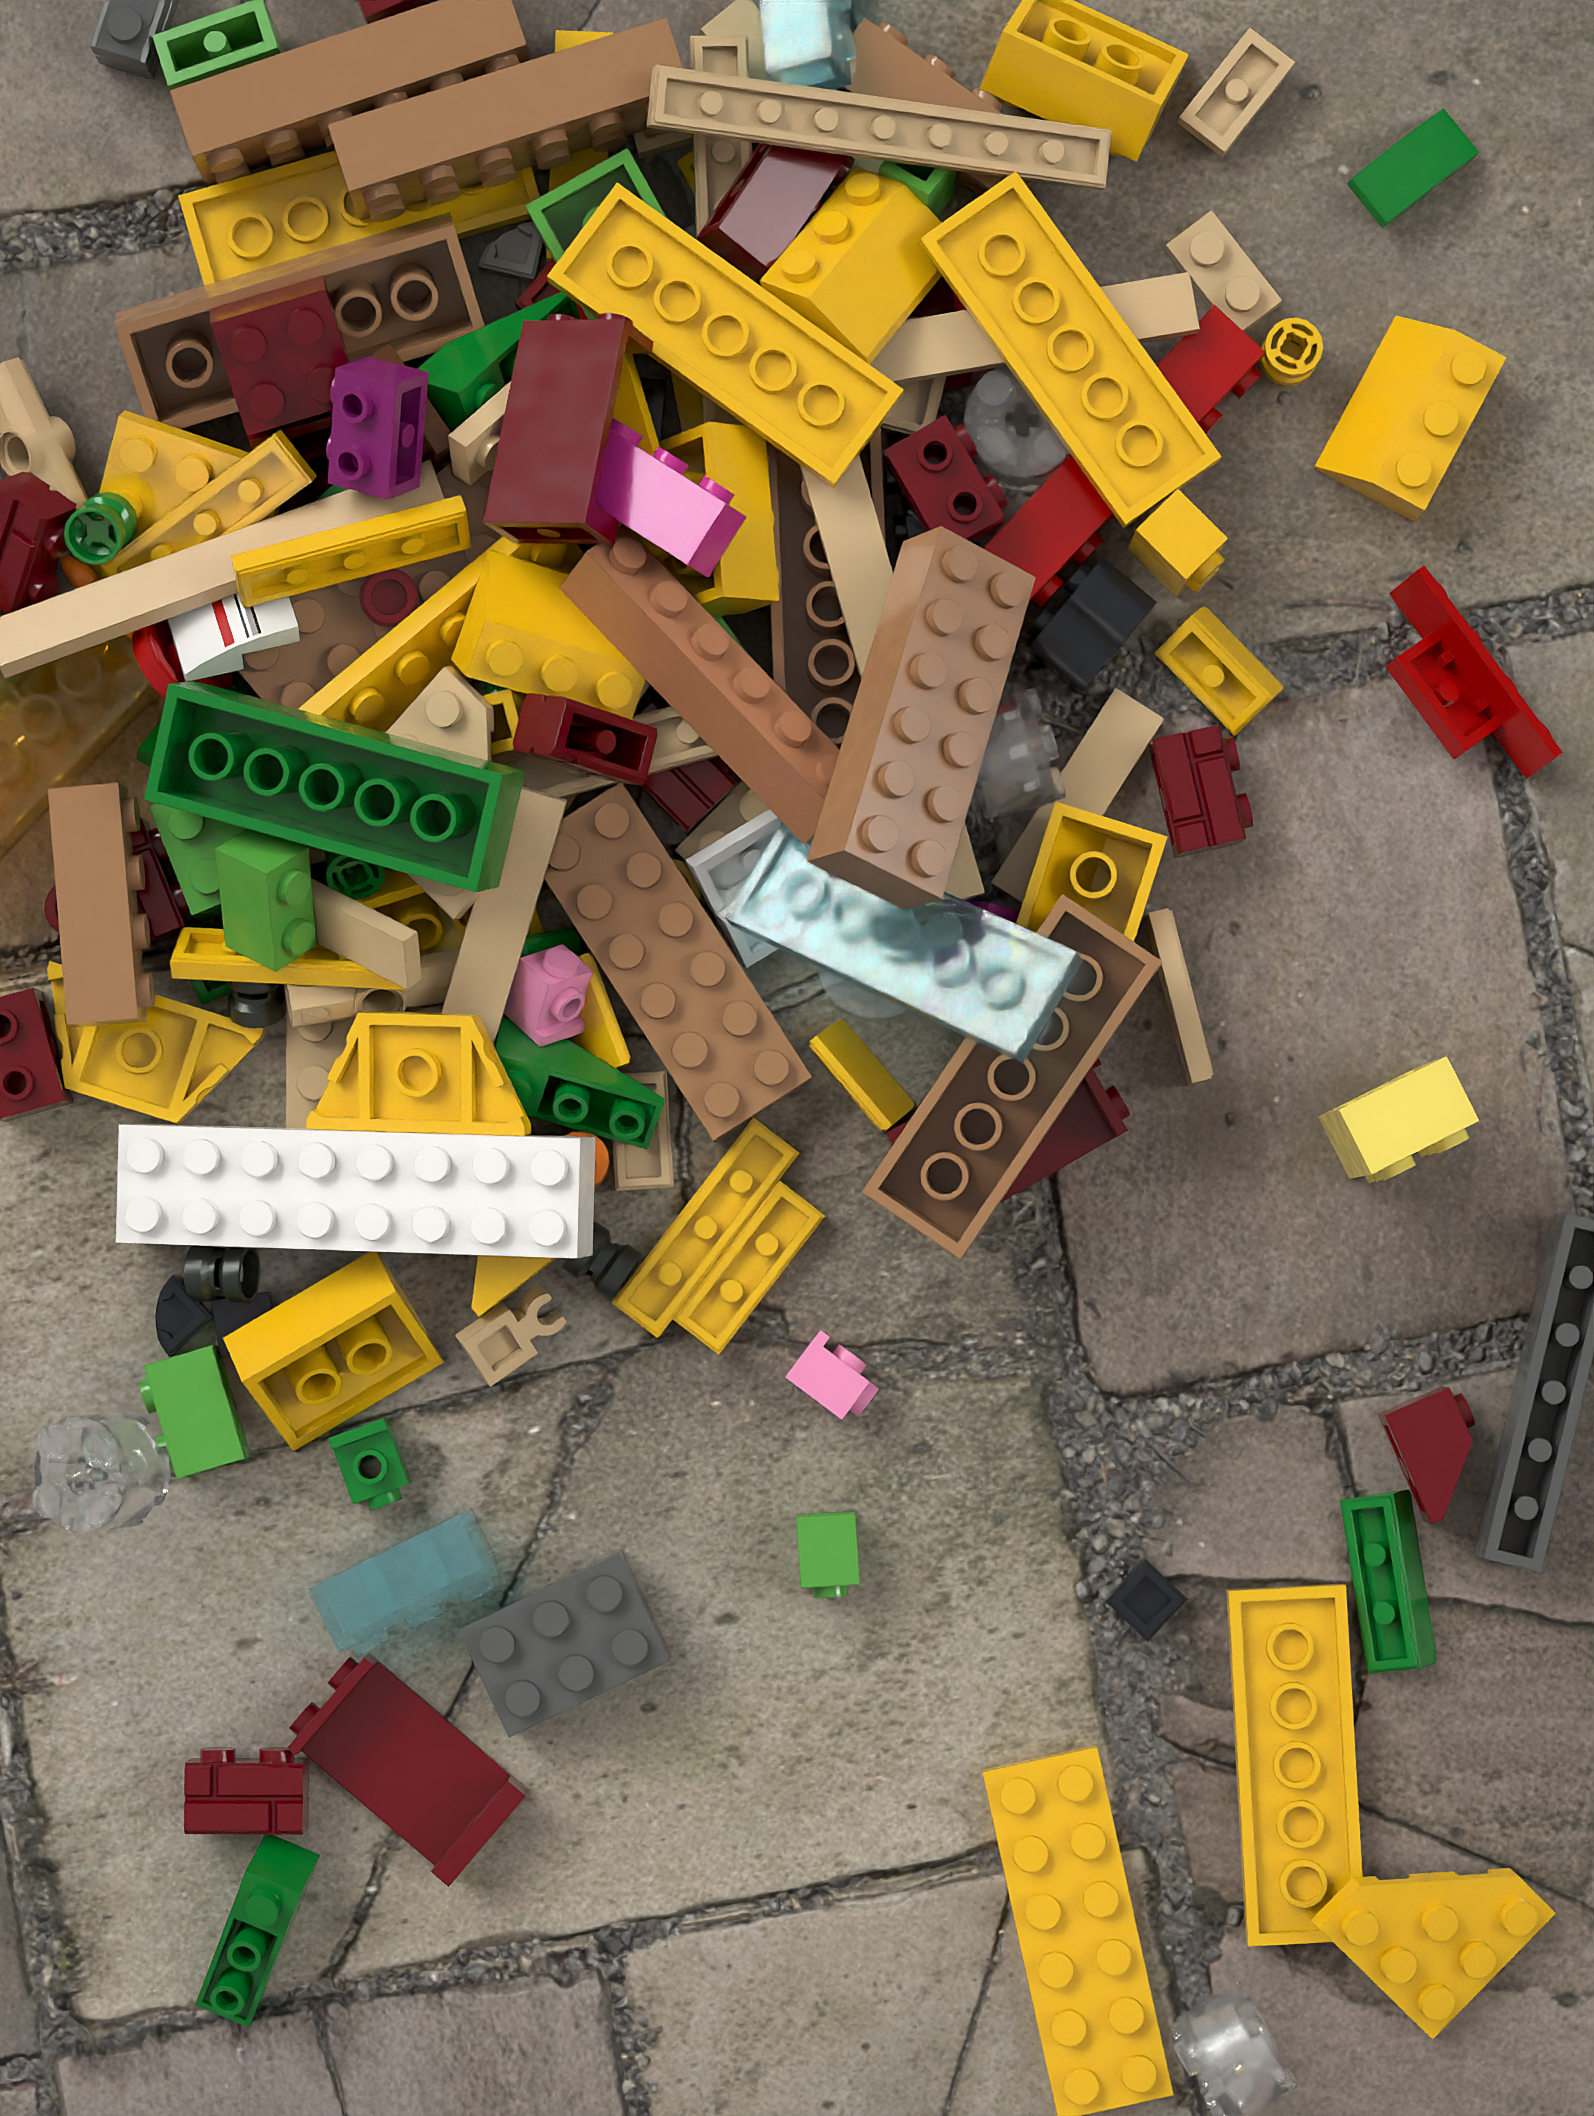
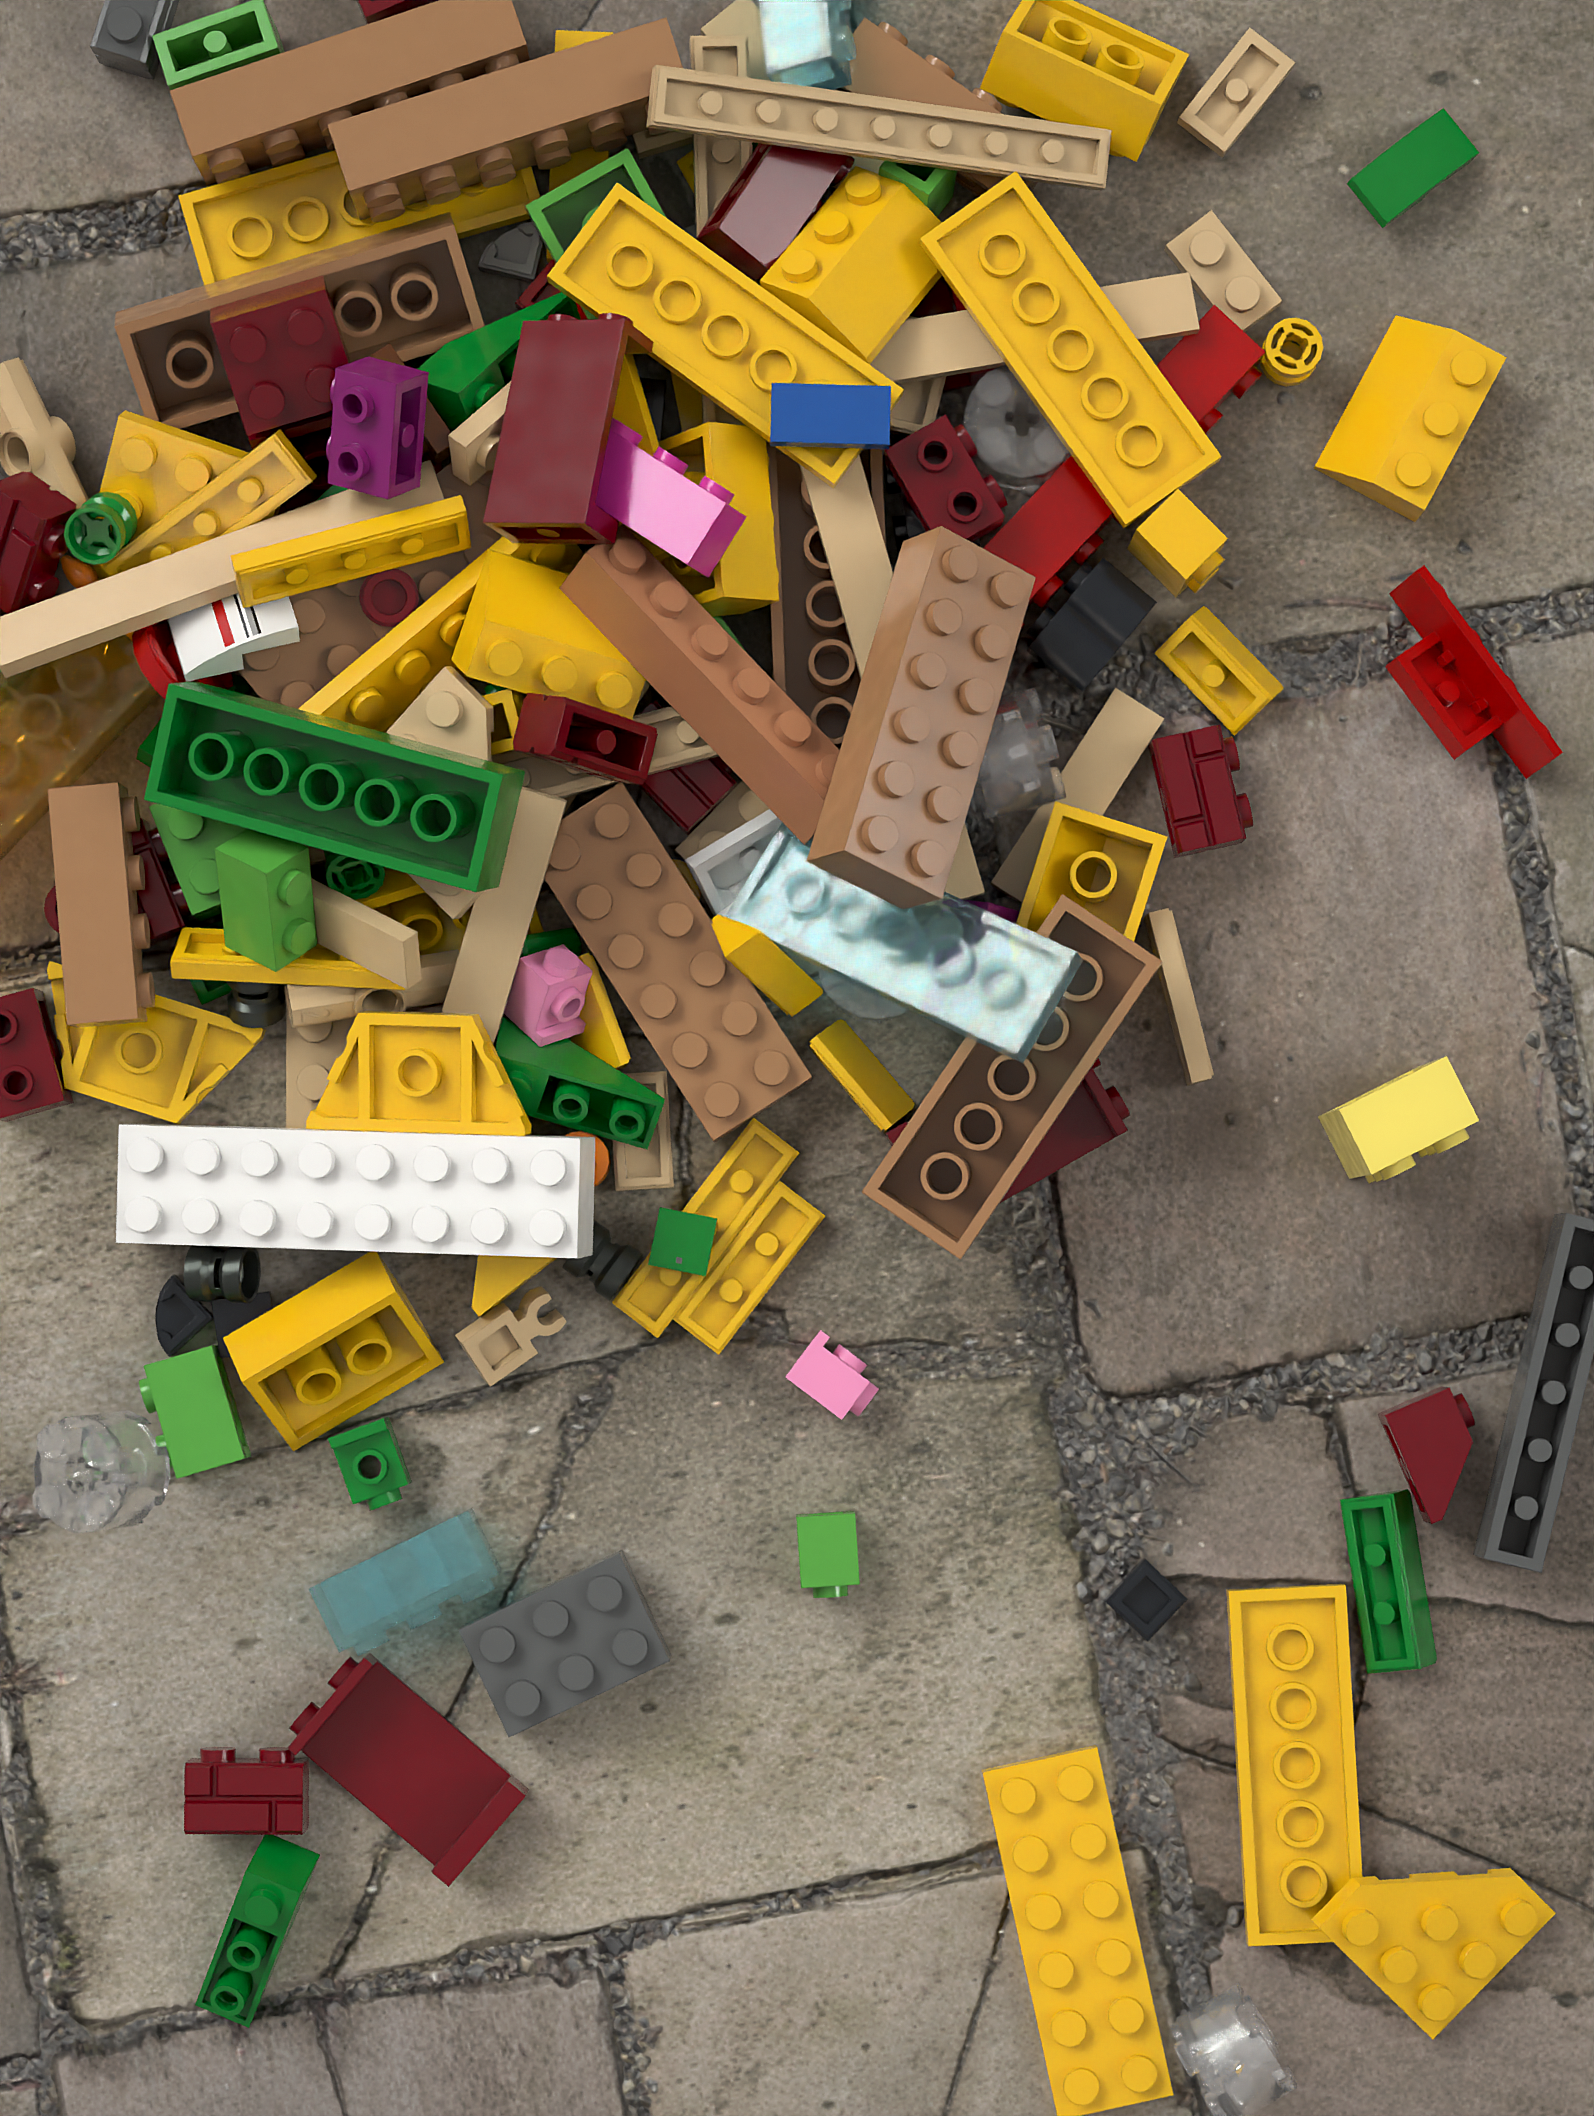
none -> green tile [648,1207,717,1276]
none -> yellow slope [711,914,823,1017]
none -> blue tile [770,383,891,449]

